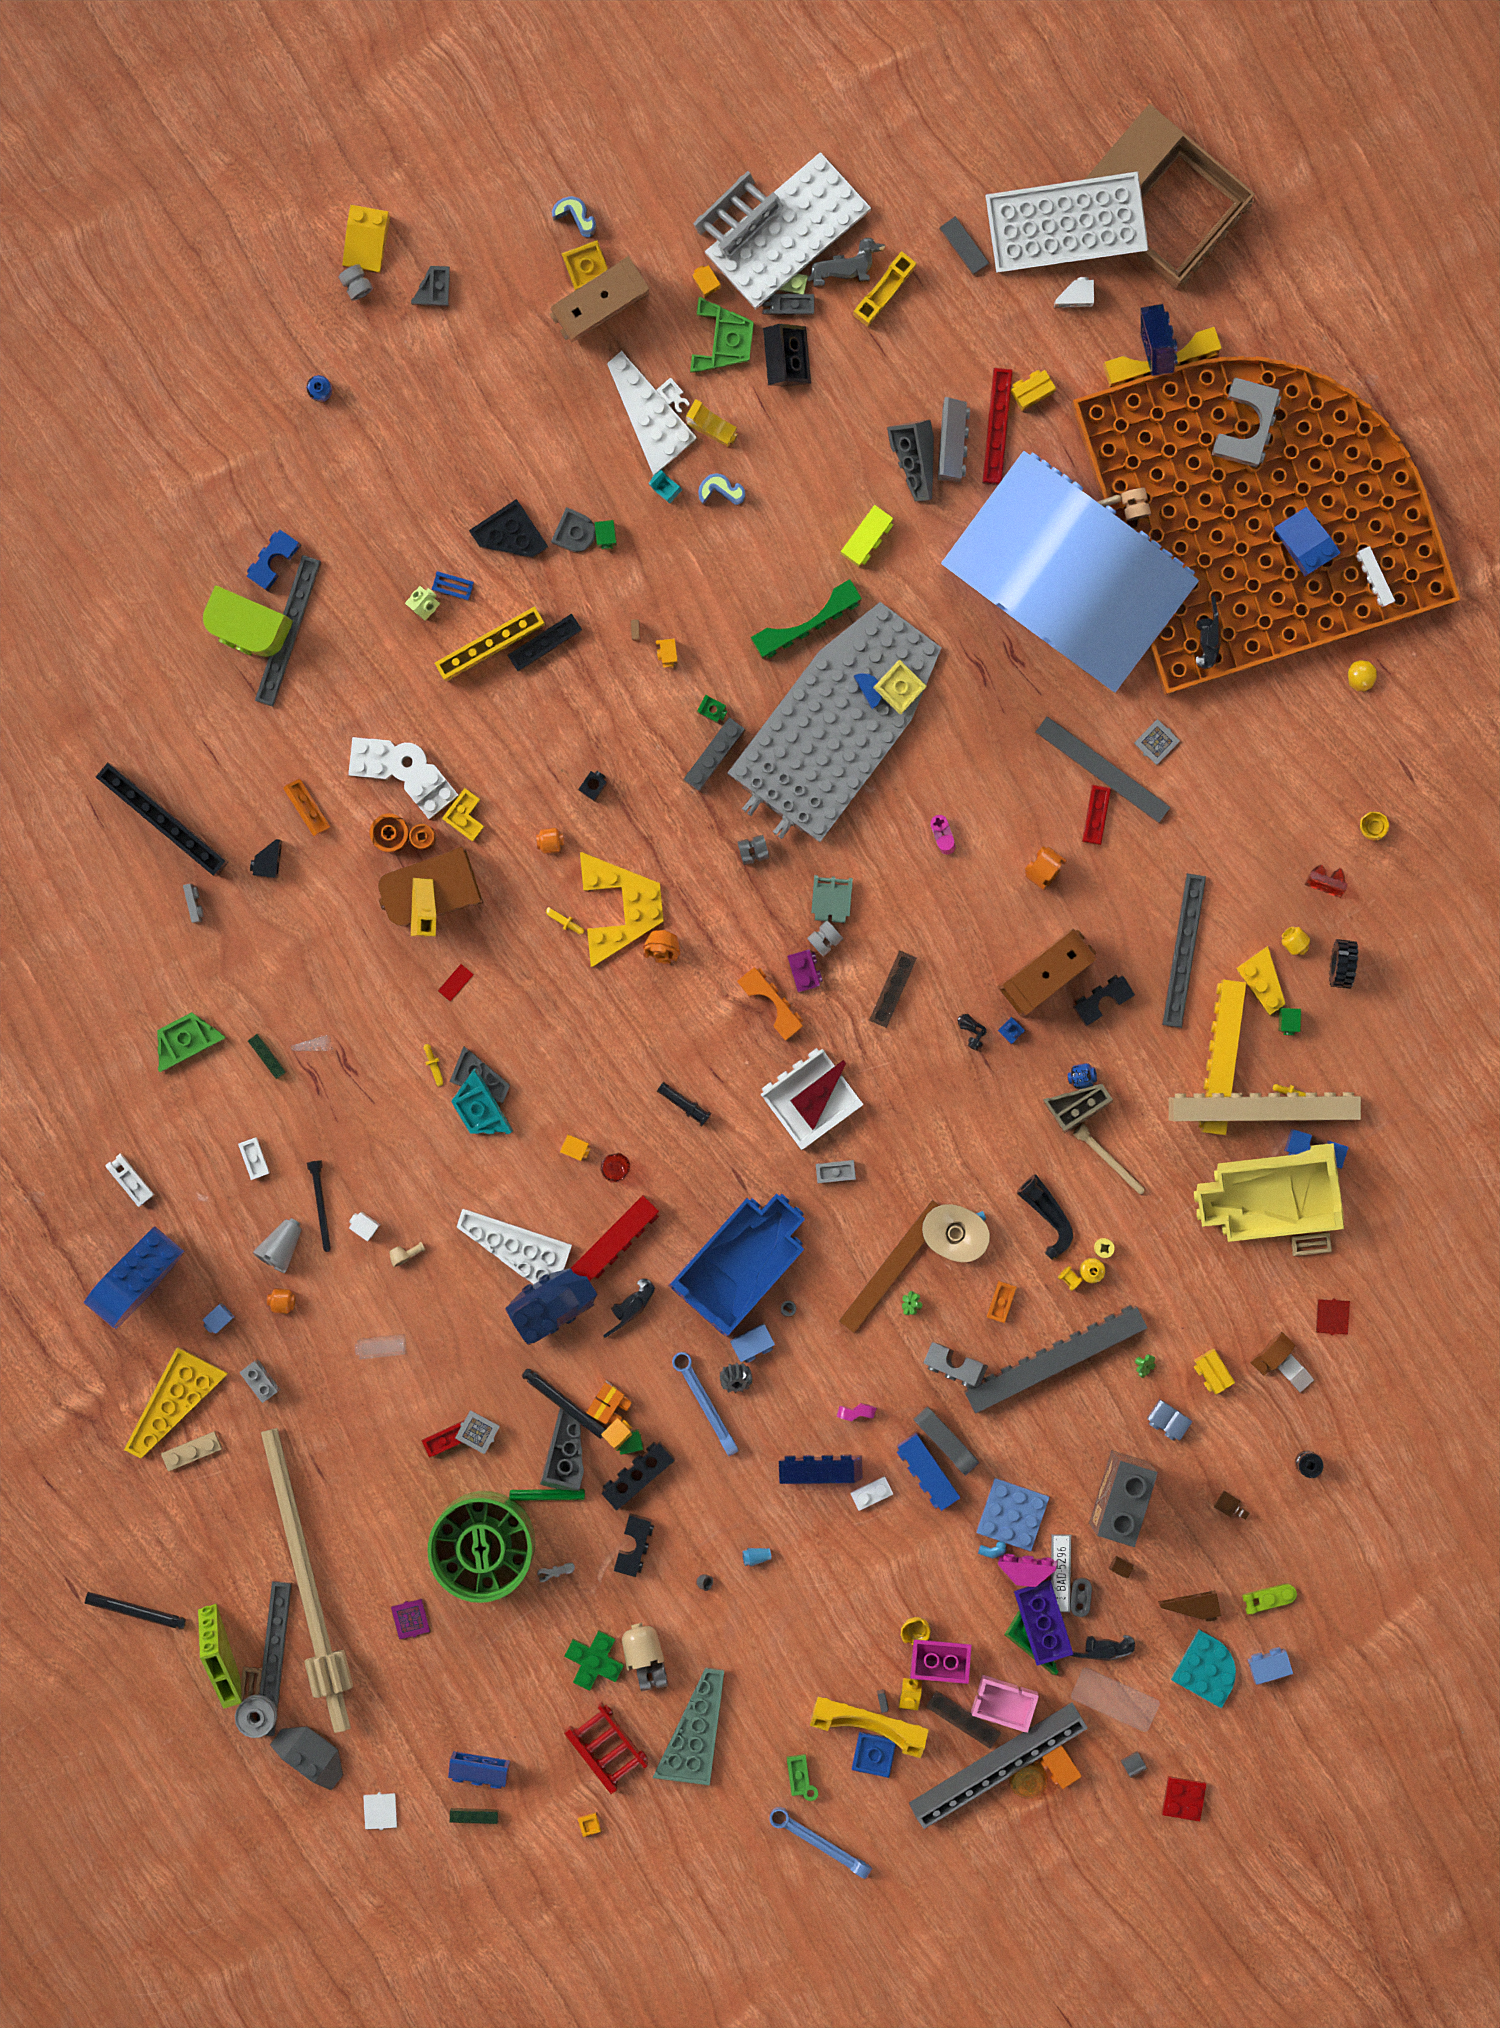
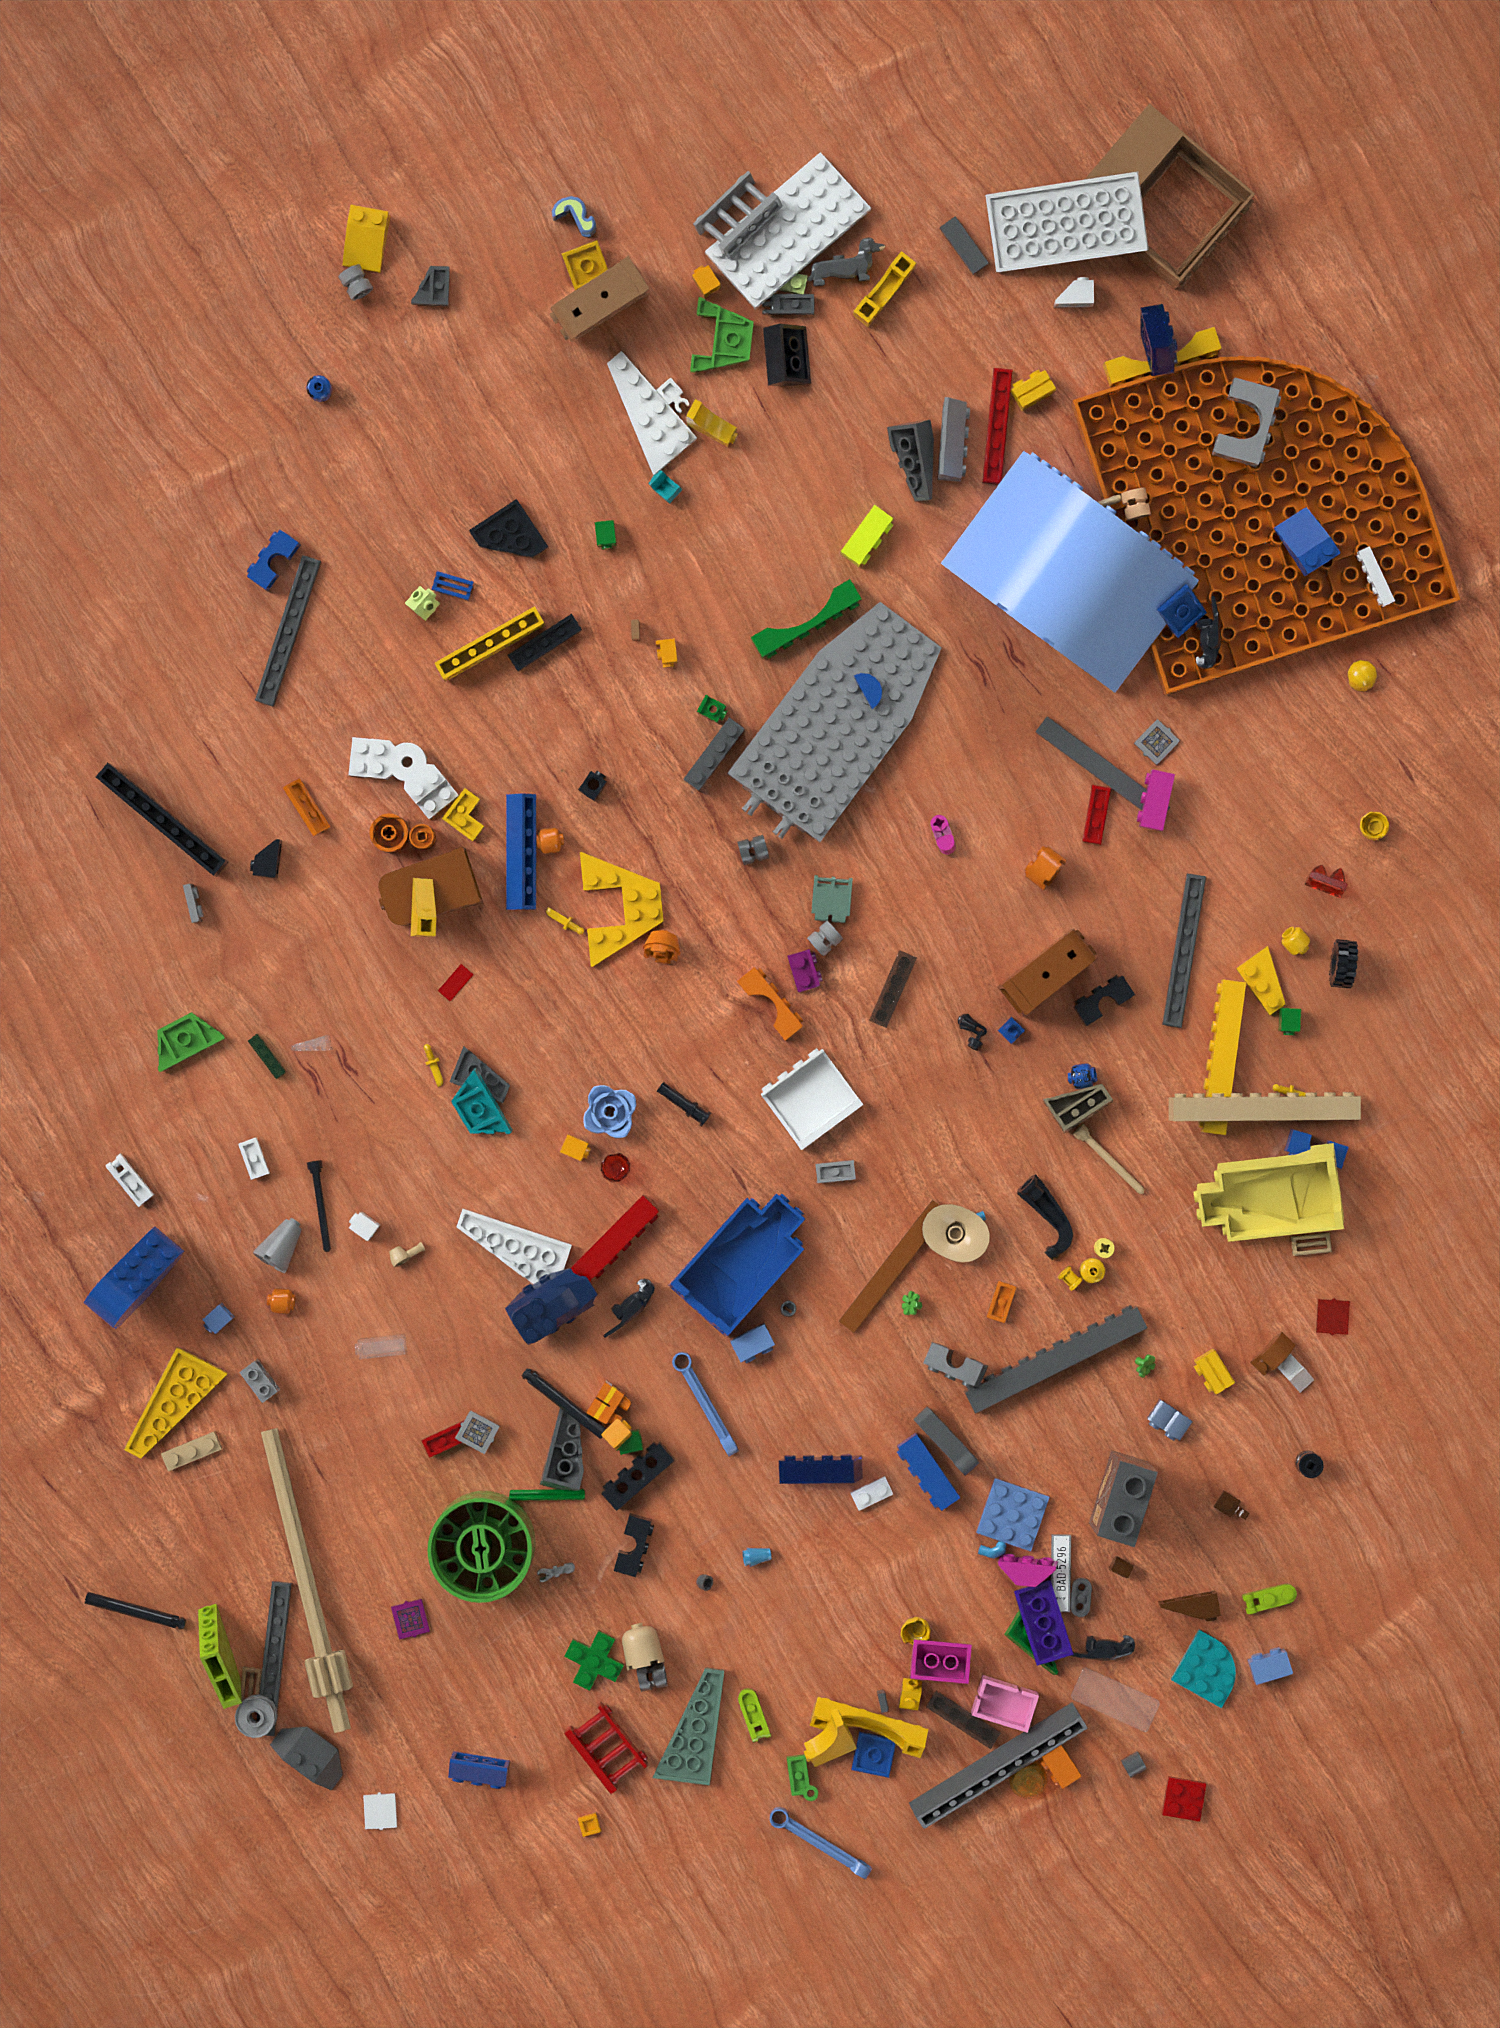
lime brick [203,585,293,657] -> none
clear green piece [449,1808,499,1824] -> none
dark grey tile [551,507,595,552] -> none
medium blue animal [698,473,745,505] -> none
dark grey gear [719,1362,752,1393] -> none
dark red wing [790,1060,846,1130] -> none
dark pink piece [837,1403,877,1421] -> none
light yellow plate [873,660,927,714] -> none
none -> blue brick [506,793,536,910]
none -> light blue brick [583,1085,636,1138]
none -> lime plate [738,1688,771,1743]
none -> yellow arch [804,1709,857,1767]
none -> dark pink brick [1136,769,1175,832]
none -> blue tile [1156,584,1207,638]

